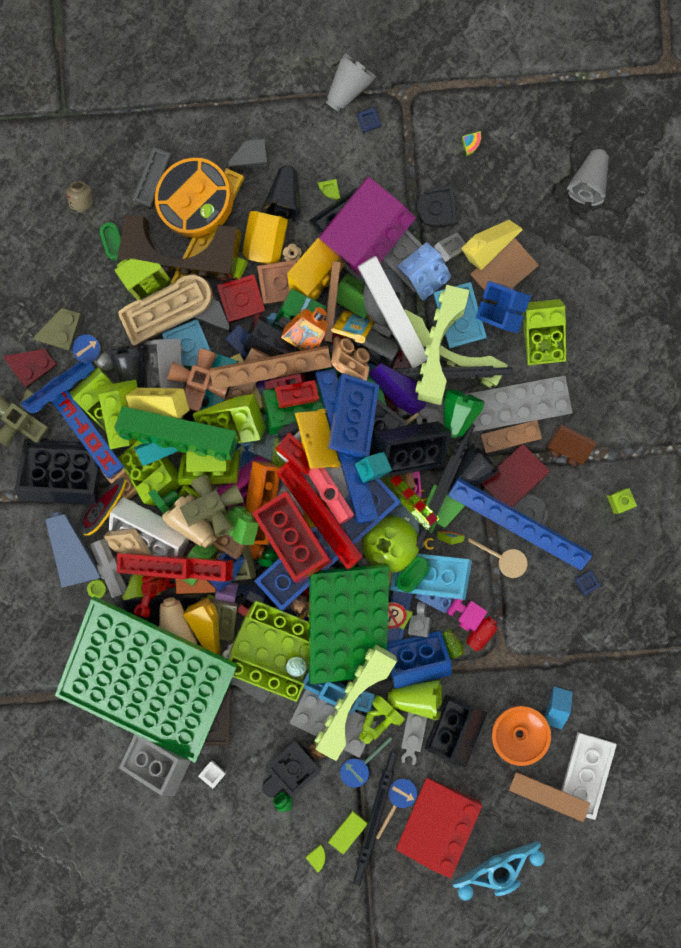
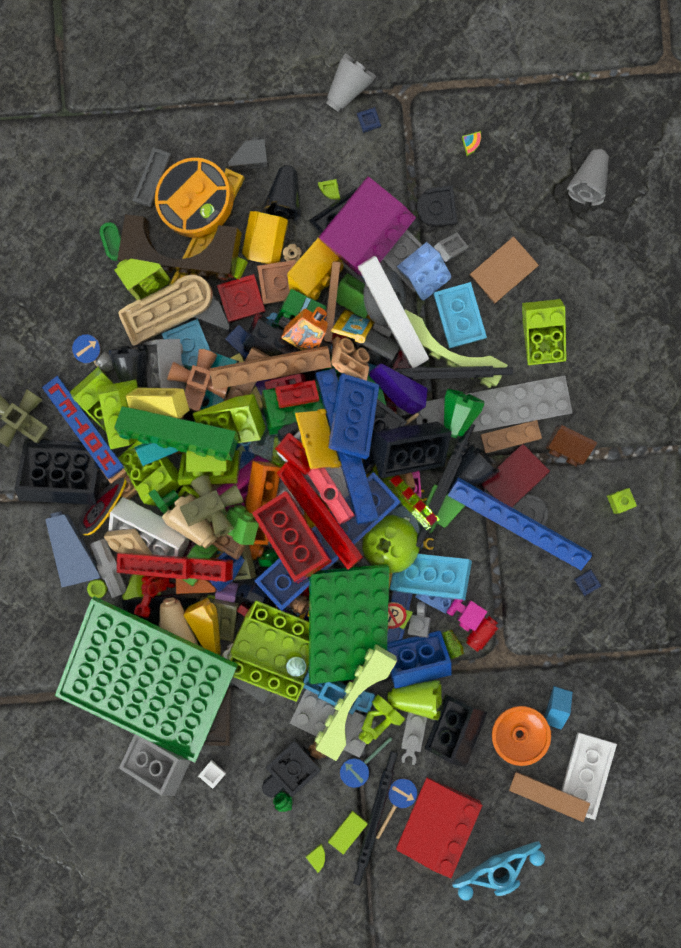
dark red wing [3,349,58,388] -> none
blue plate [21,359,95,414] -> none
olive wing [33,308,81,351] -> none
dark tan head [66,181,93,212] -> none
teal brick [355,452,392,483] -> none
green tile [397,557,431,593] -> none
yellowish green arch [415,285,469,405] -> none
lime tile [437,531,465,545] -> none
light yellow slope [461,220,522,270] -> none
tan piece [468,538,527,578] -> none
blue piece [476,281,531,333] -> none

